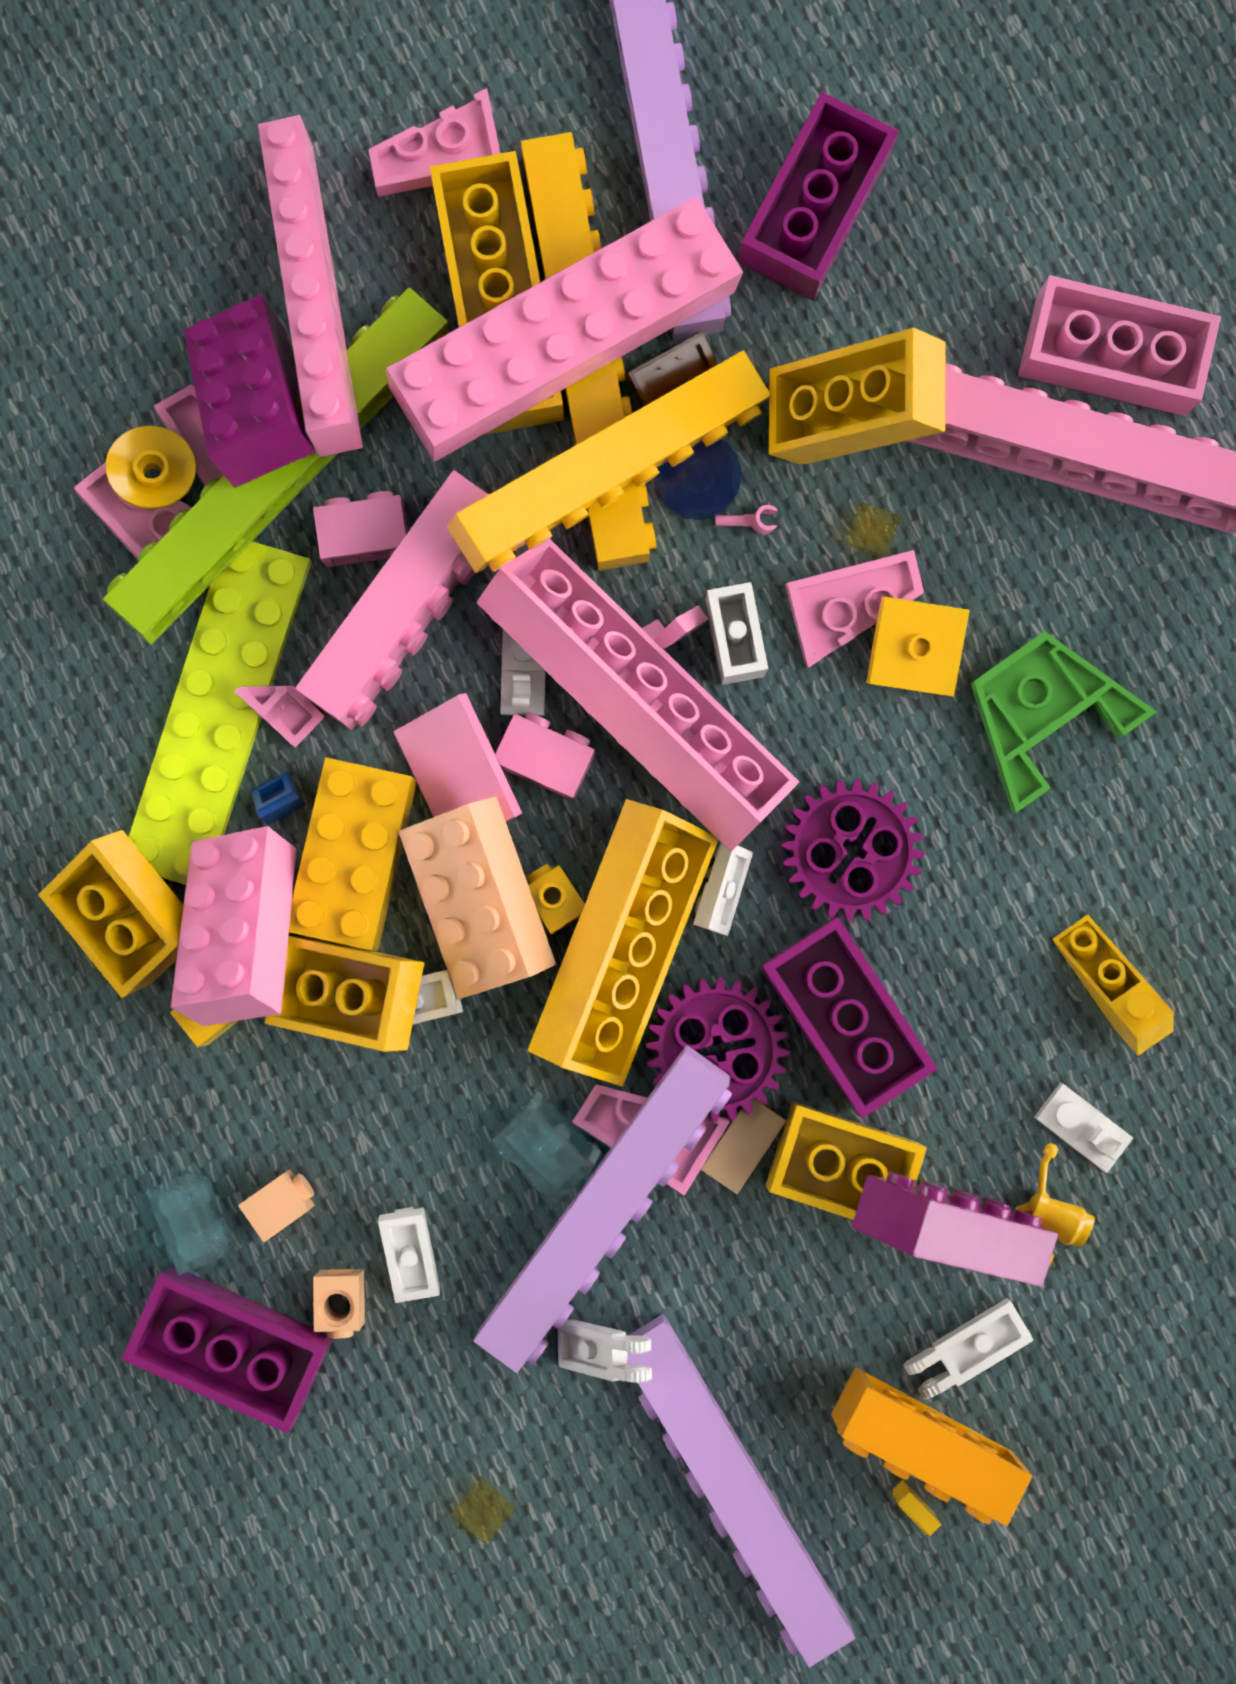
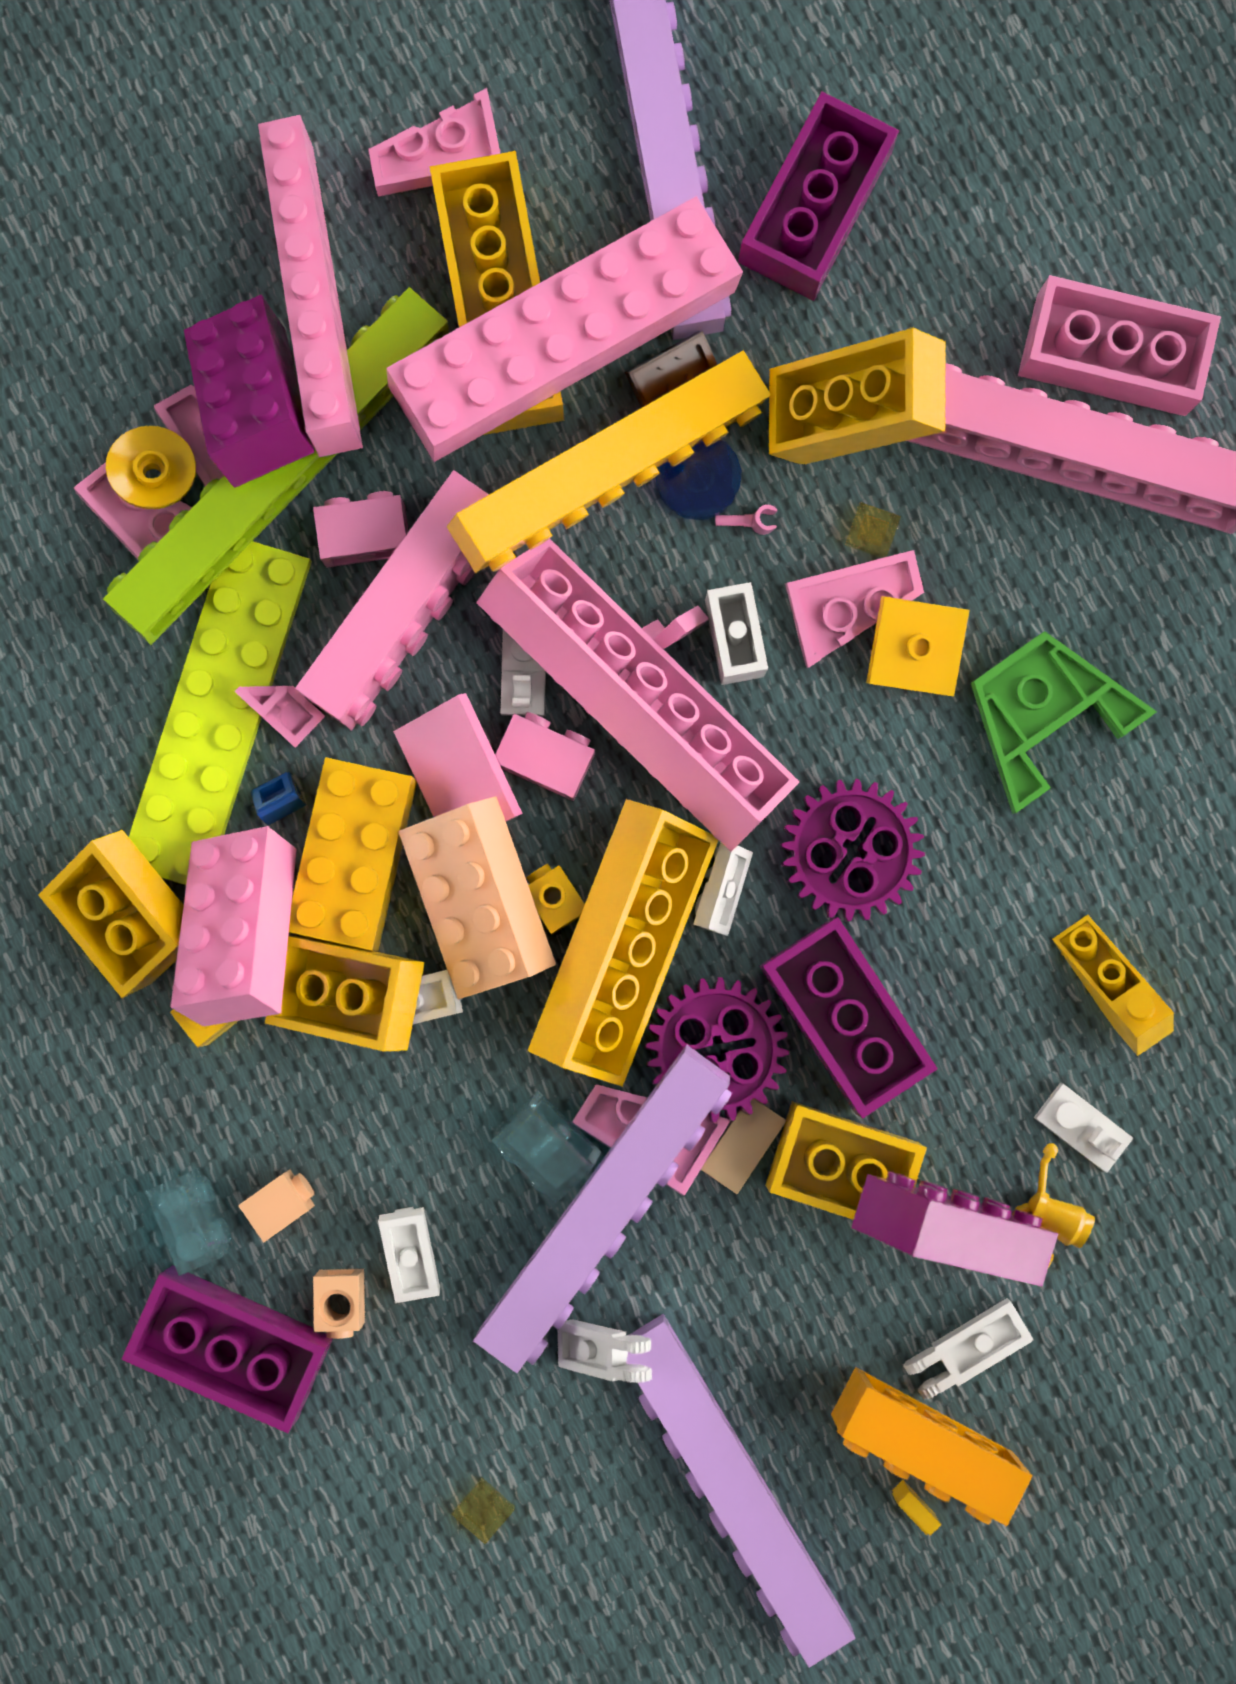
yellow brick [521,132,656,571] -> none

